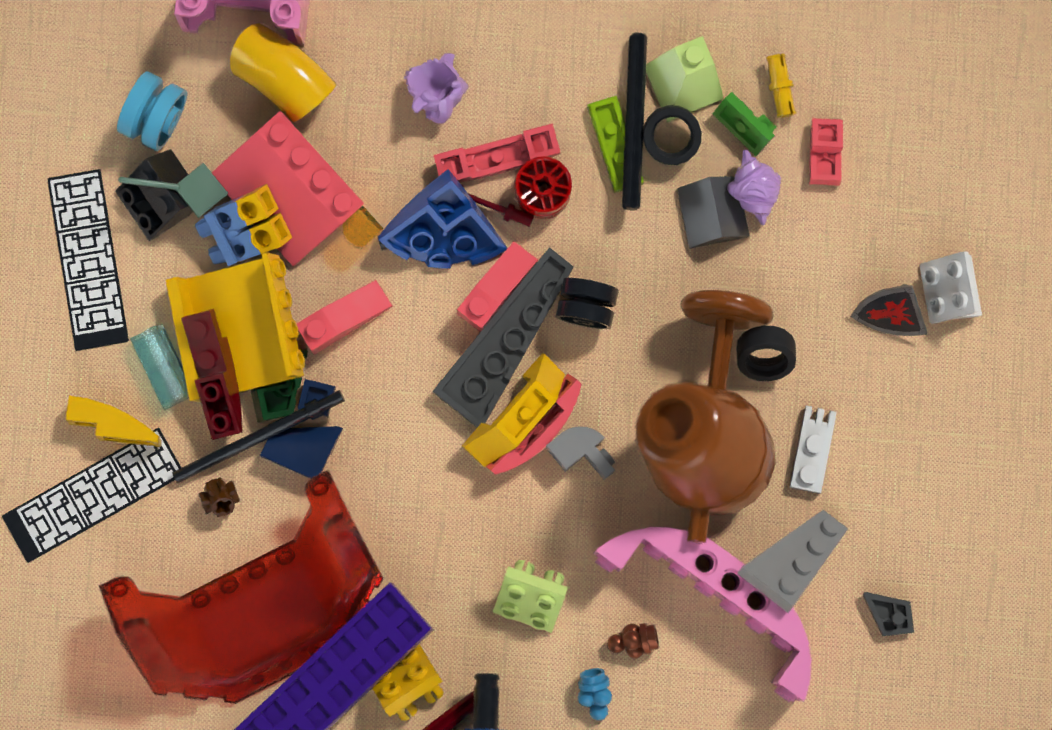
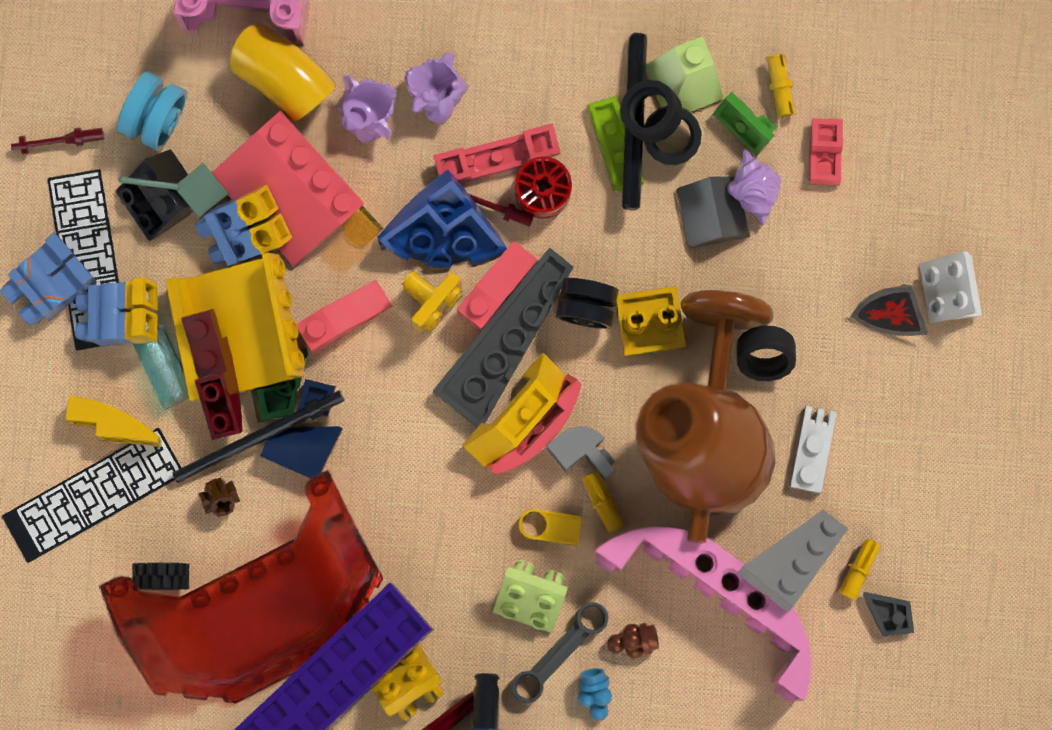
none -> medium blue hips [0,233,97,326]
none -> dark red piece [11,128,104,155]
none -> hips [75,276,158,347]
none -> black tyre [132,562,190,590]
none -> lavender hair [336,75,397,143]
none -> yellow plate [402,270,462,335]
none -> dark grey piece [512,602,609,703]
none -> yellow piece [519,509,583,546]
none -> yellow axle [582,471,626,534]
none -> yellow plate [616,286,686,357]
none -> black tyre [620,80,683,143]
none -> yellow axle [838,538,881,601]

